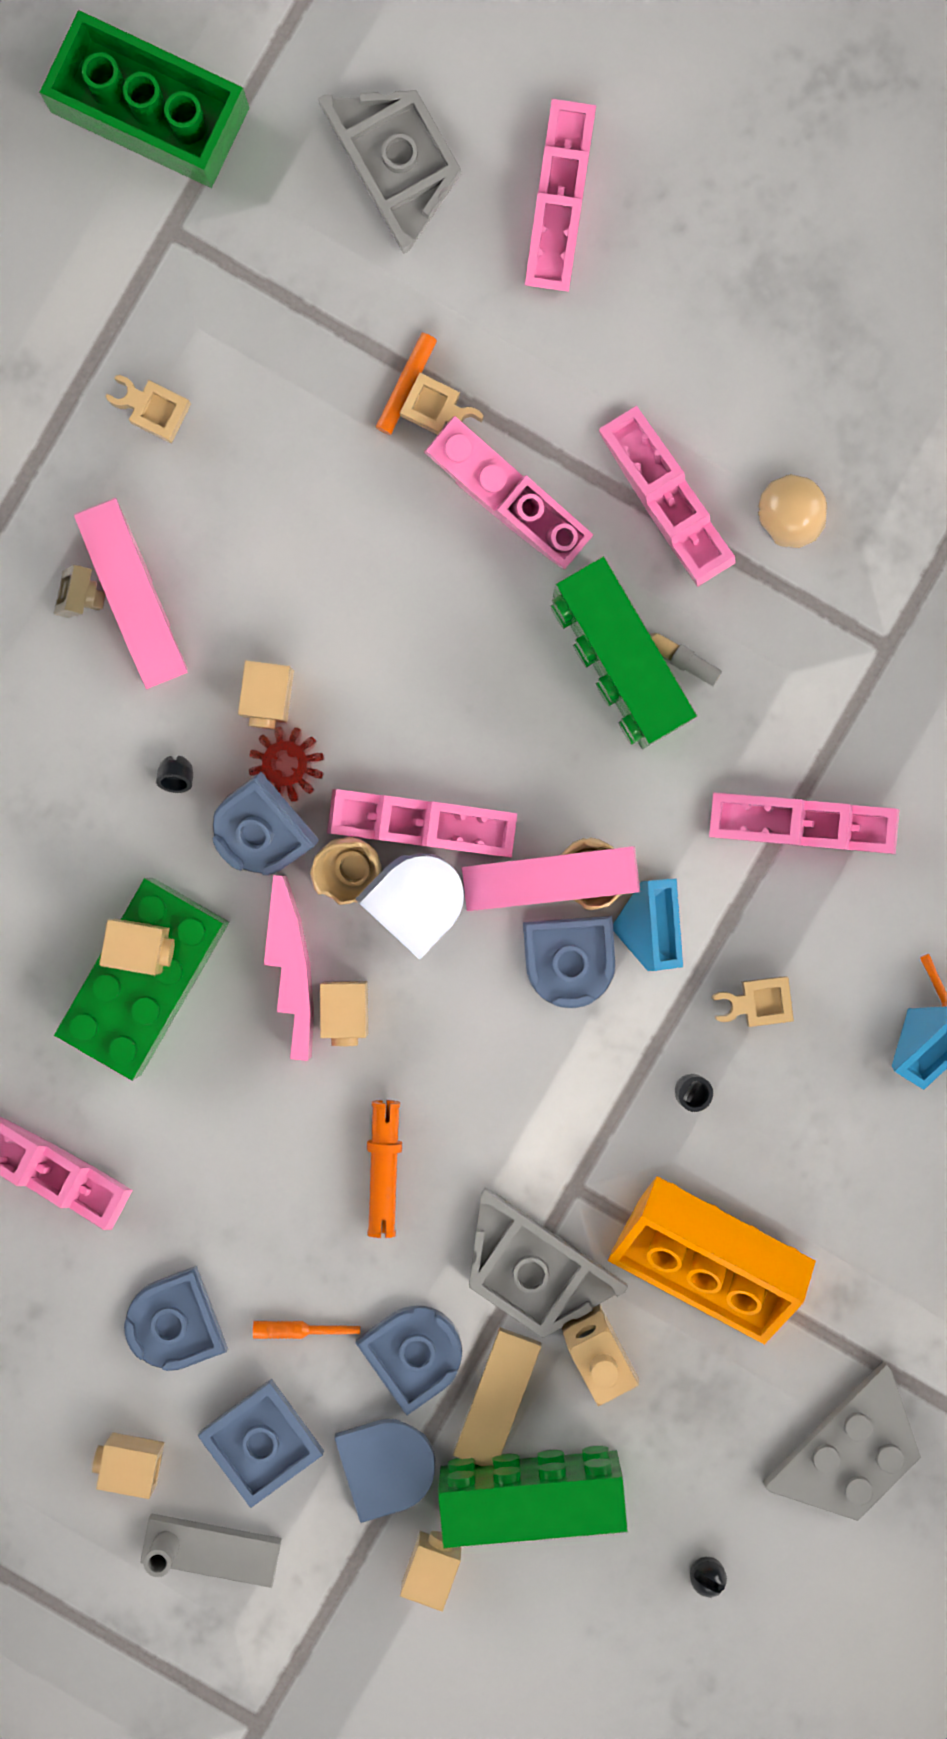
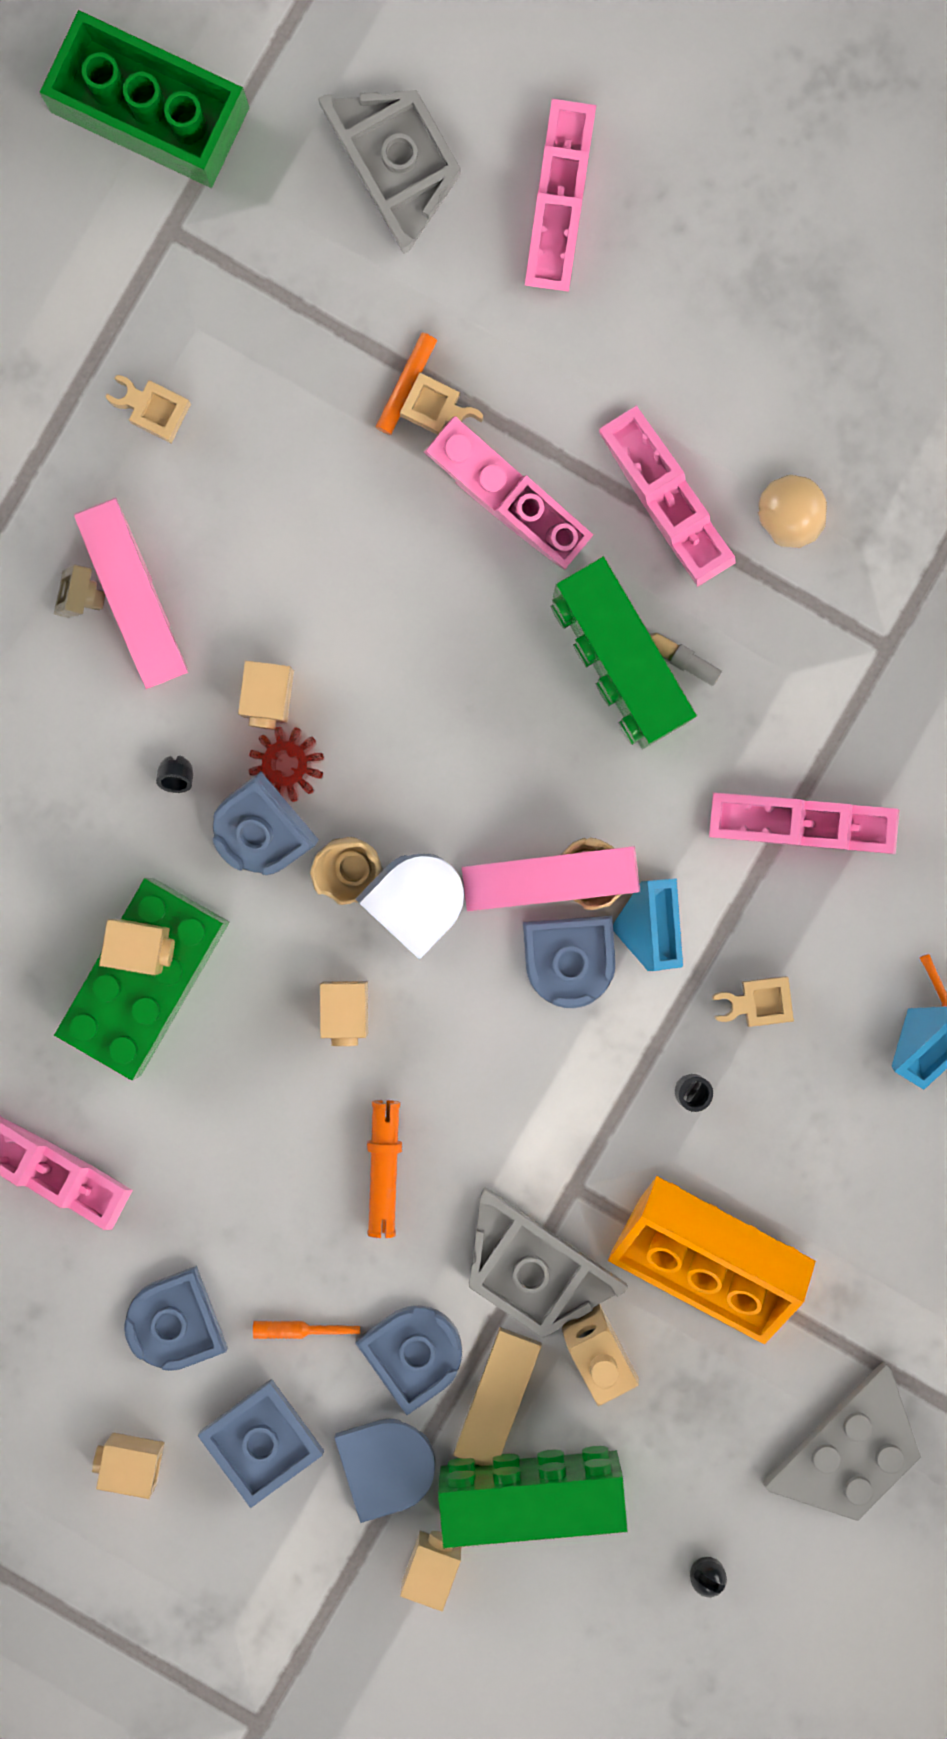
light grey piece [140,1513,282,1588] -> none
bright pink slope [264,875,314,1061] -> none
bright pink slope [327,789,518,858] -> none

